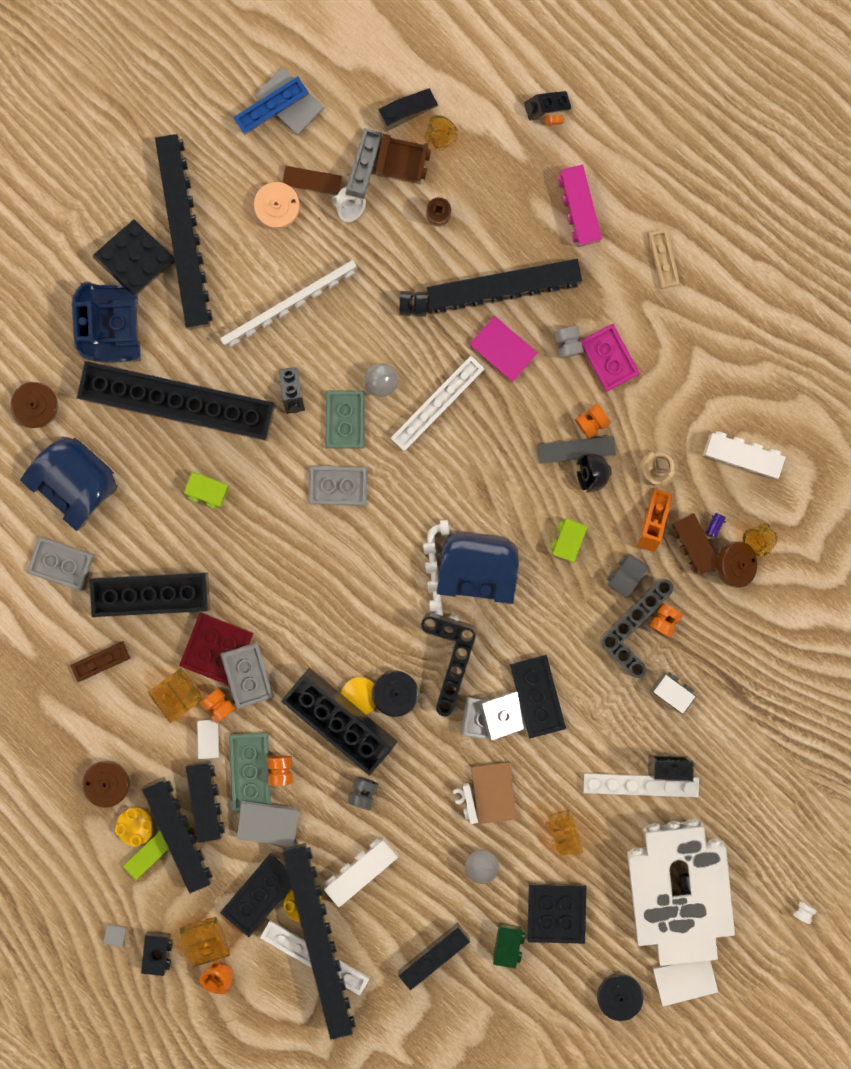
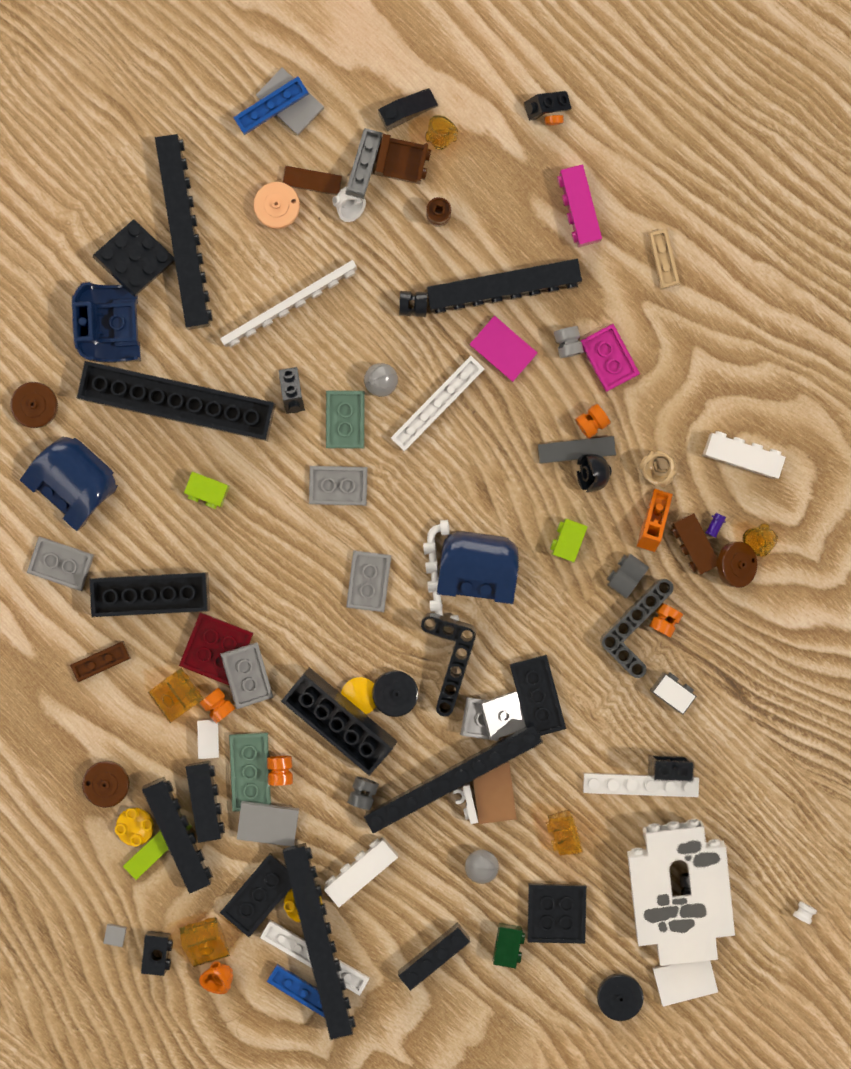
none -> blue plate [267,964,325,1018]
none -> light grey tile [346,550,391,612]
none -> black brick [364,722,543,834]

